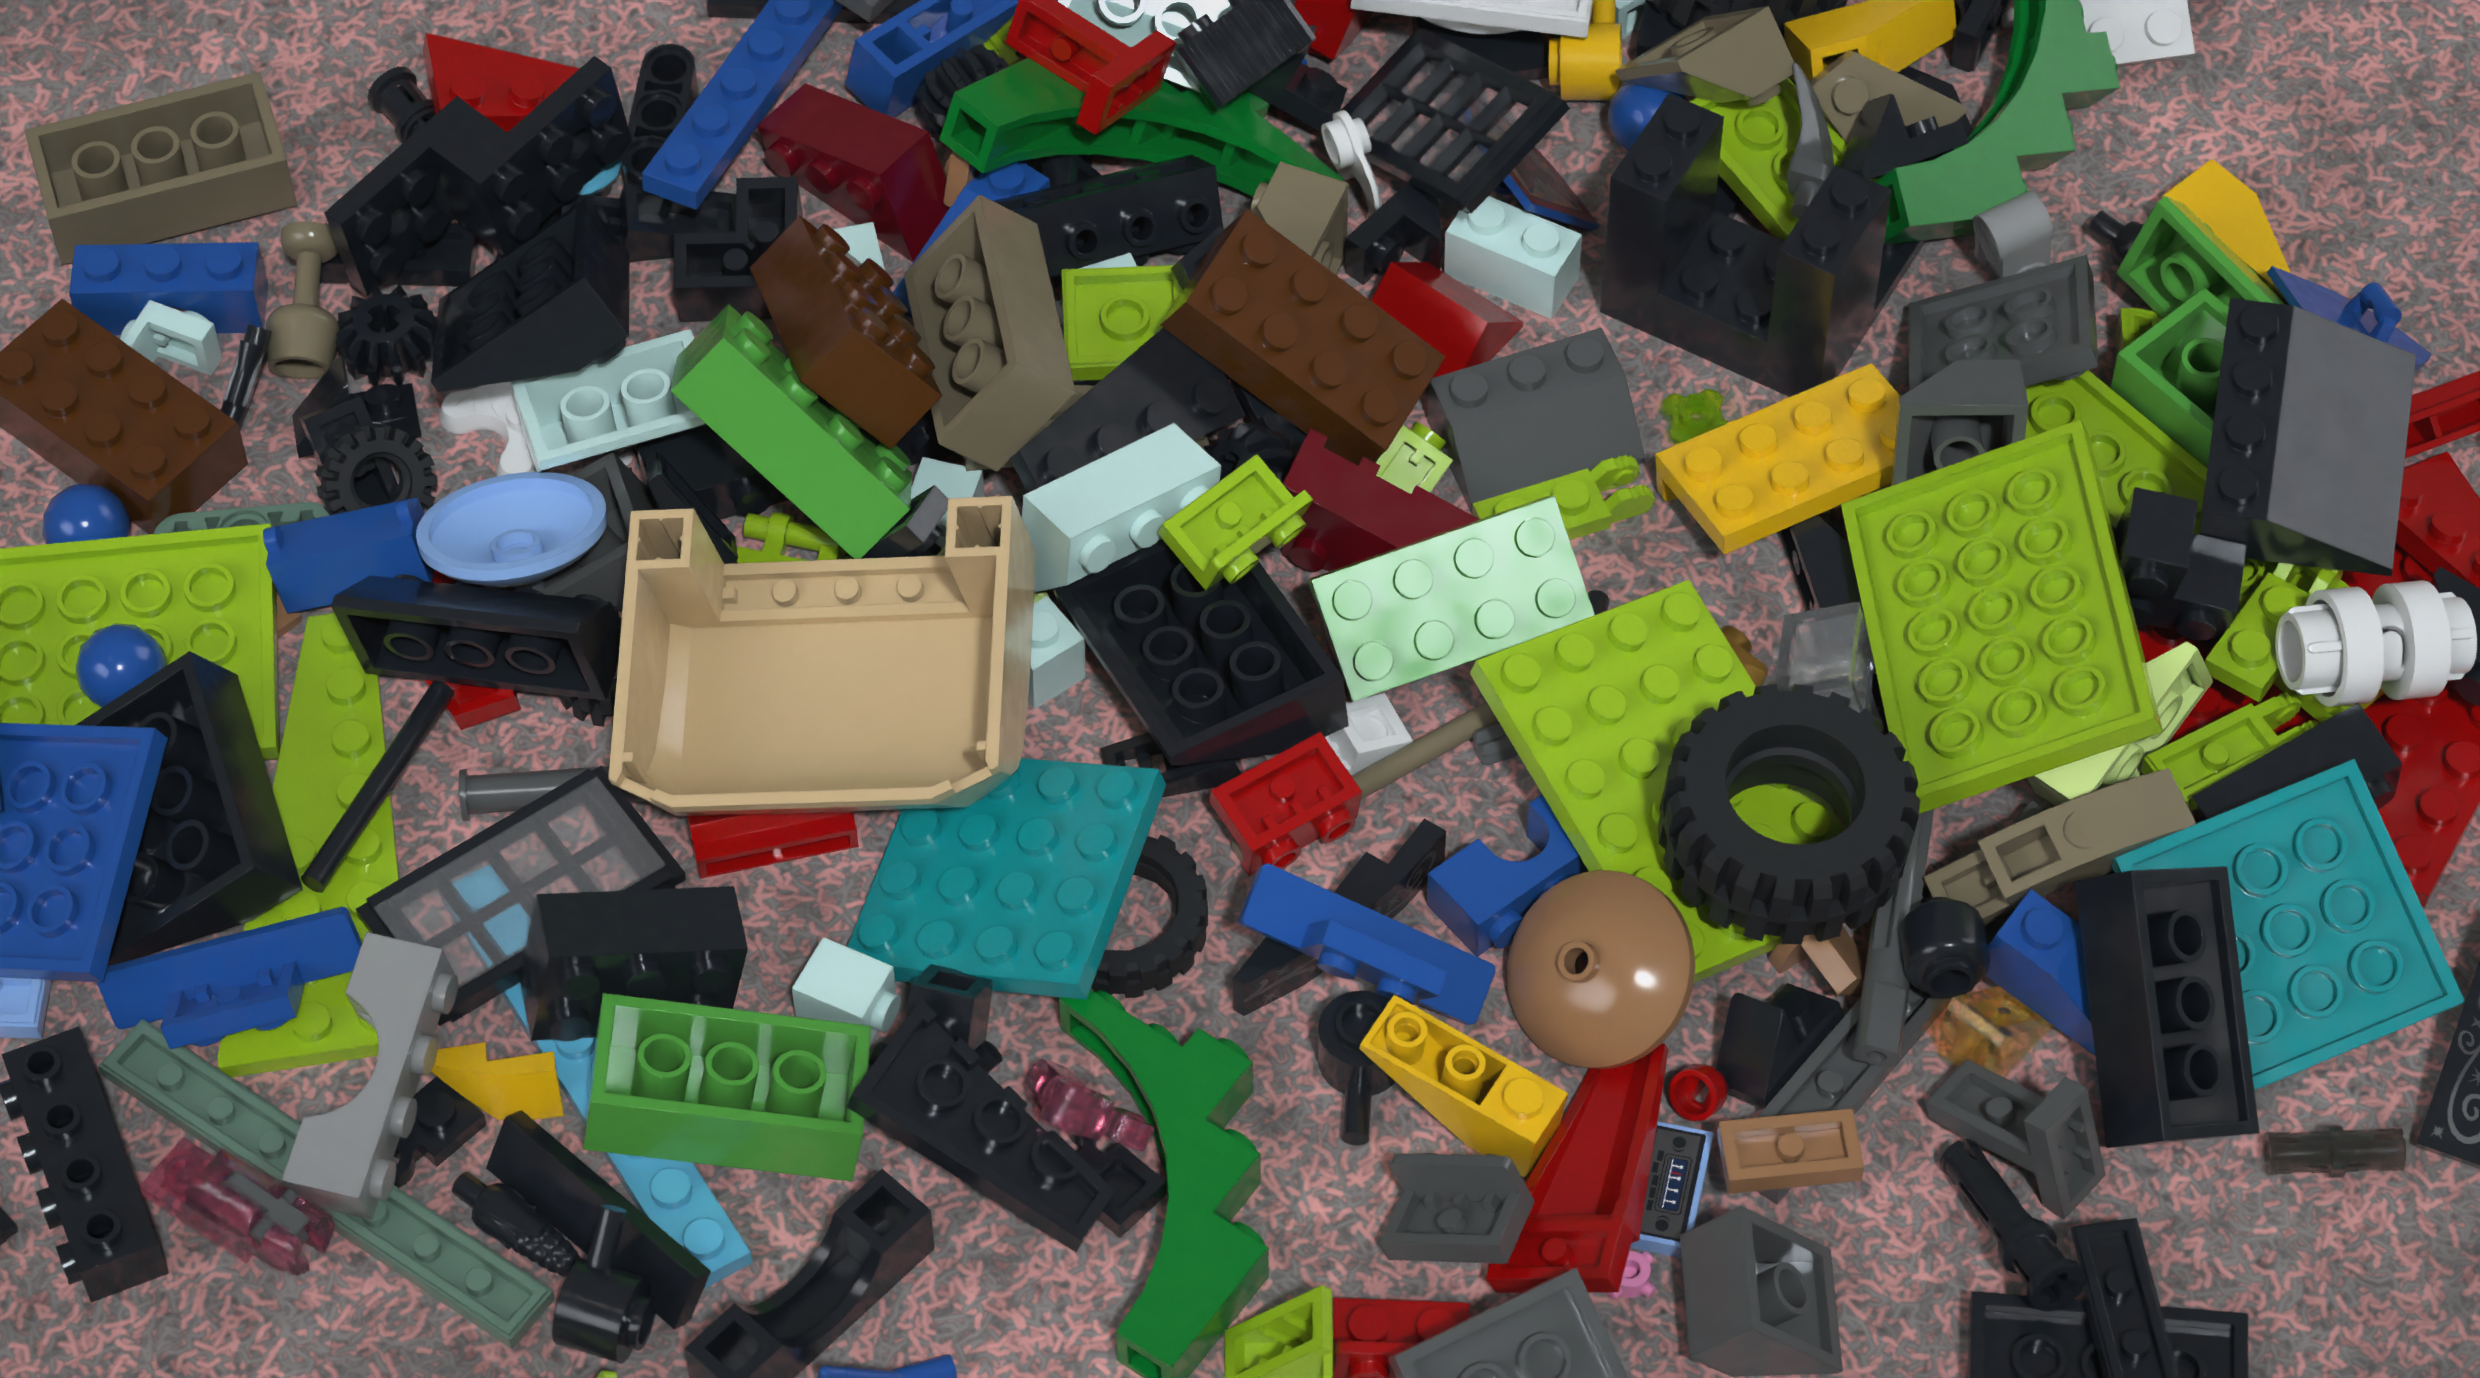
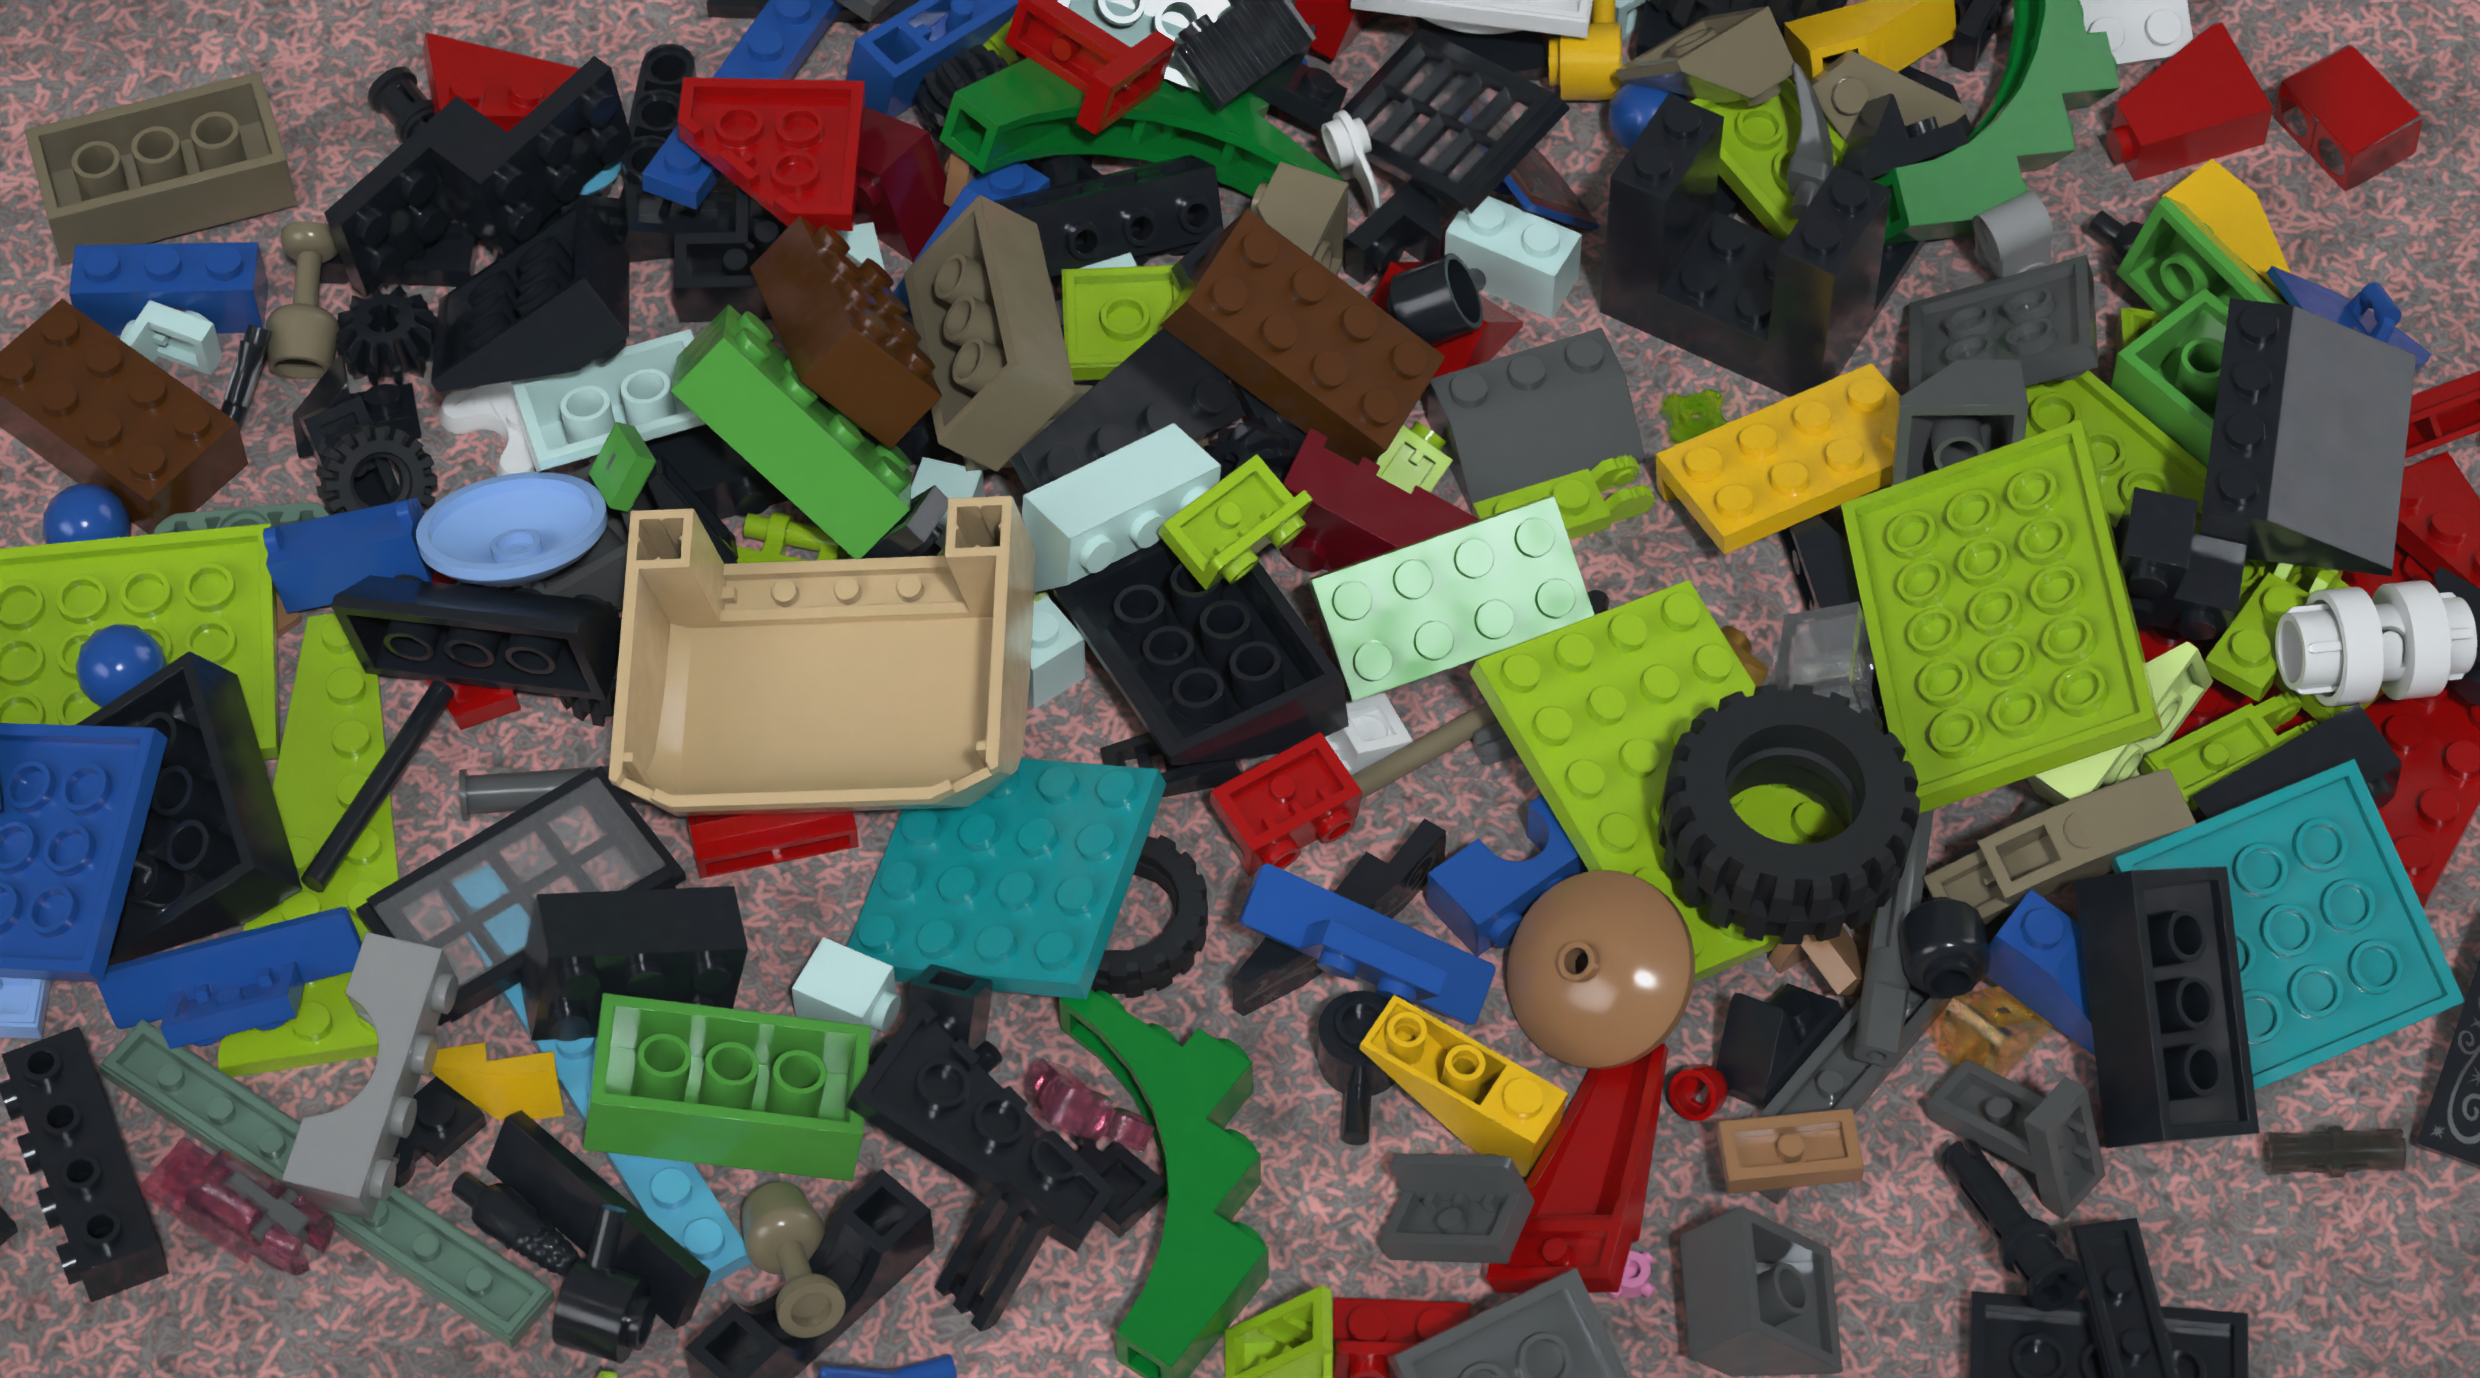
tile [1630,1122,1714,1258] -> none
none -> bright green tile [589,422,656,512]
none -> red plate [678,77,866,231]
none -> dark tan piece [741,1182,845,1338]
none -> black tile [935,1181,1054,1332]
none -> black piece [1387,253,1486,346]
none -> red slope [2107,22,2273,182]
none -> red piece [2274,45,2423,191]

